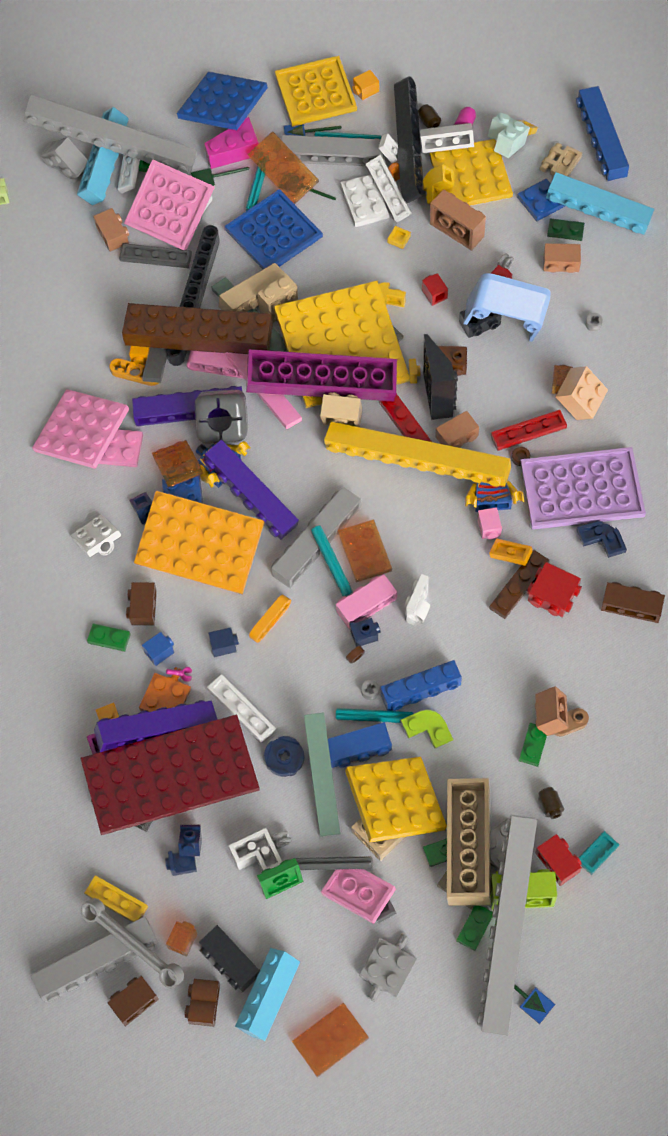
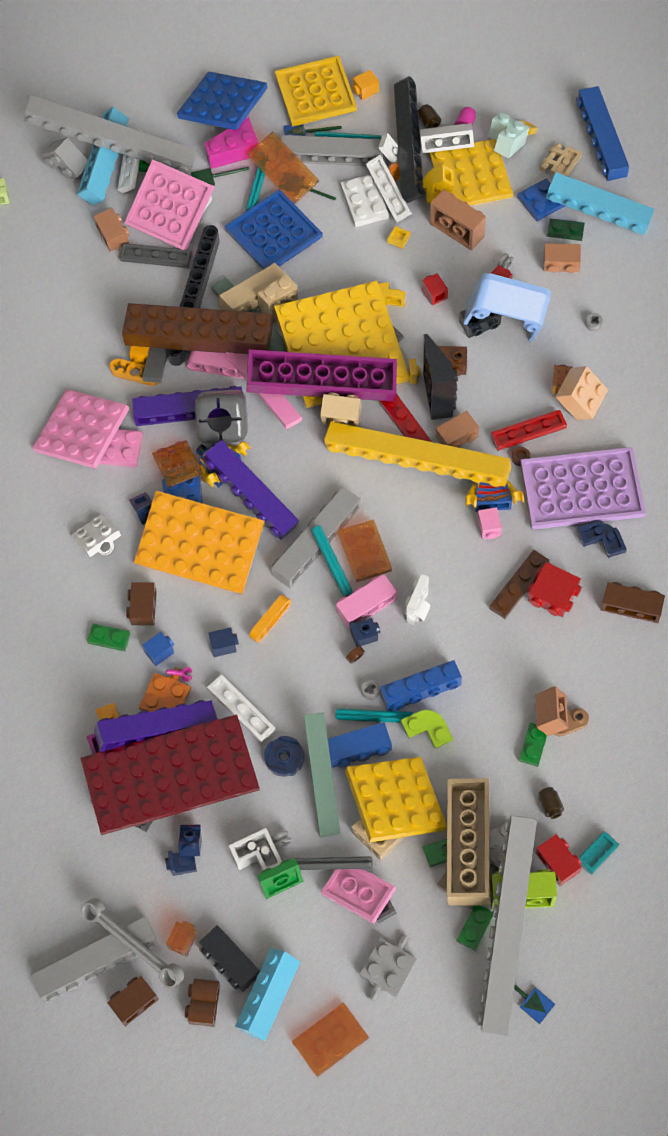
yellow plate [84,875,148,922] -> none
light orange plate [489,538,533,566] -> none

